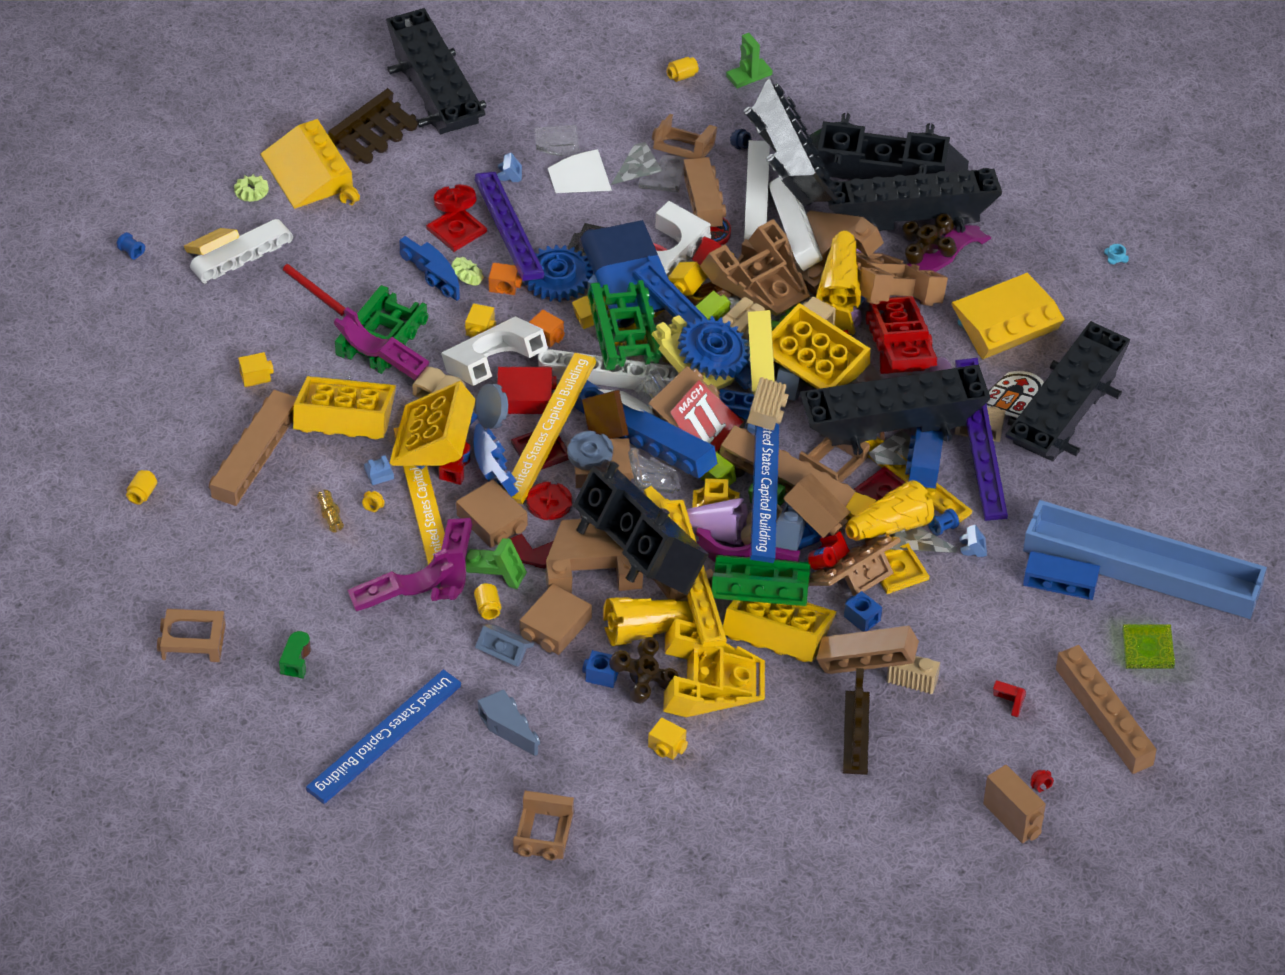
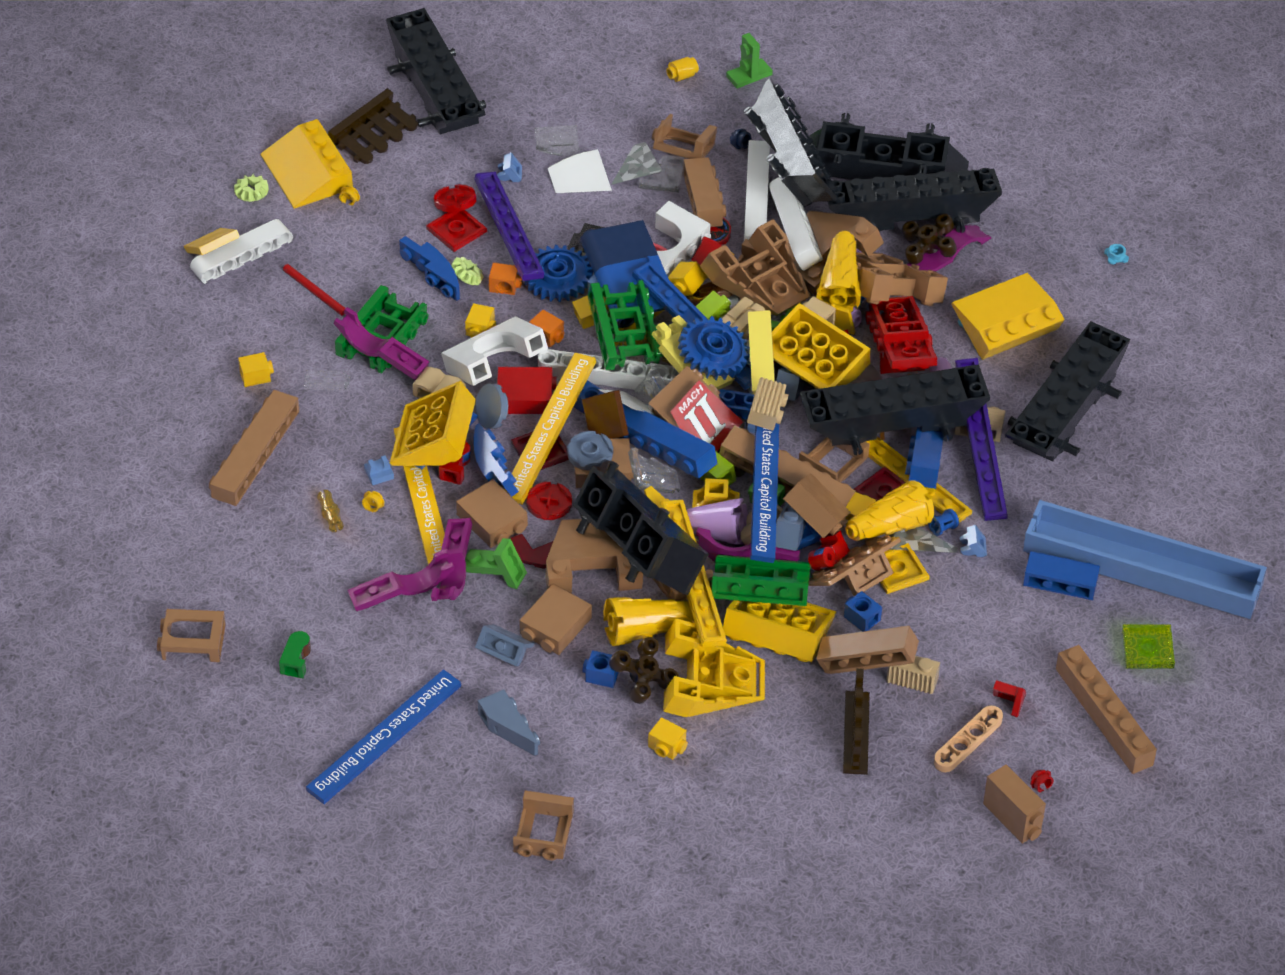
blue bush [116,232,145,260] -> none
yellow brick [126,470,157,505] -> none
yellow slope [293,376,396,439] -> none
yellow brick [474,583,501,620] -> none
sticker [868,429,911,465] -> none
sticker [986,371,1044,418] -> none
none -> light nougat beam [934,706,1003,772]

